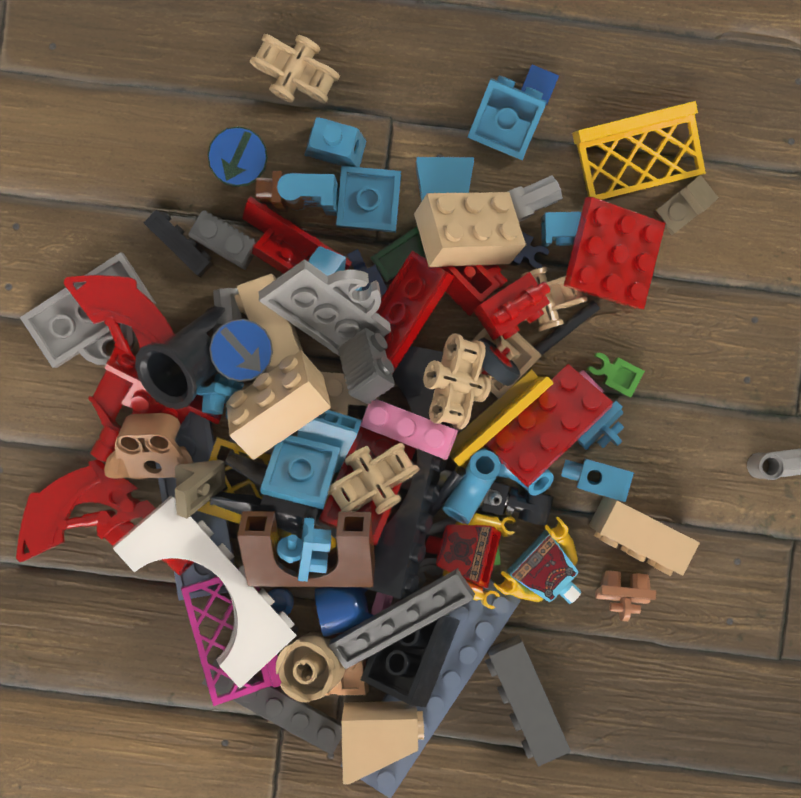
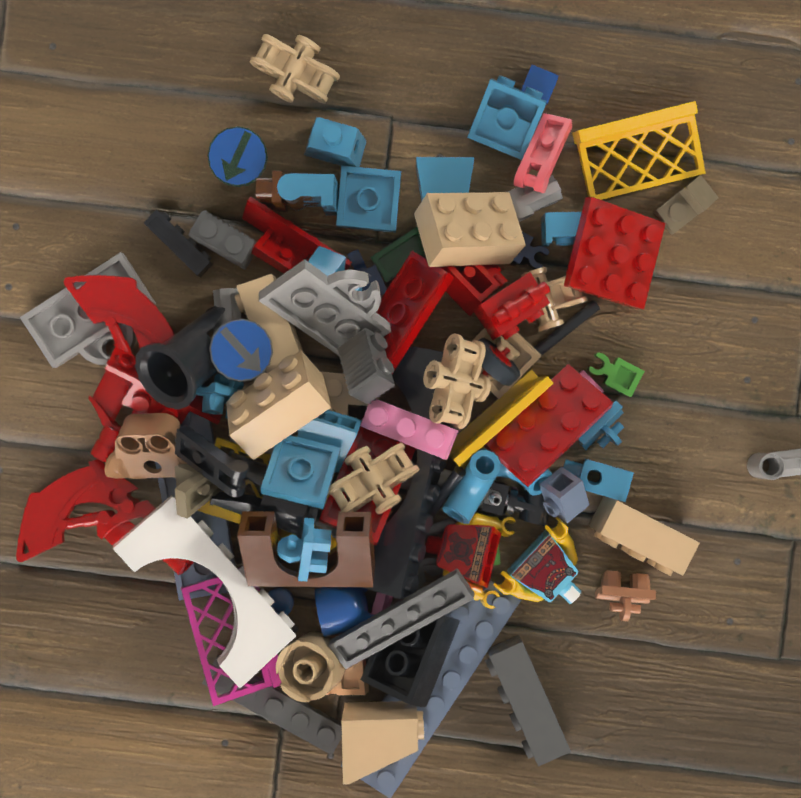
none -> black plate [175,425,248,497]
none -> coral plate [514,113,572,193]
none -> sand blue brick [539,467,589,523]

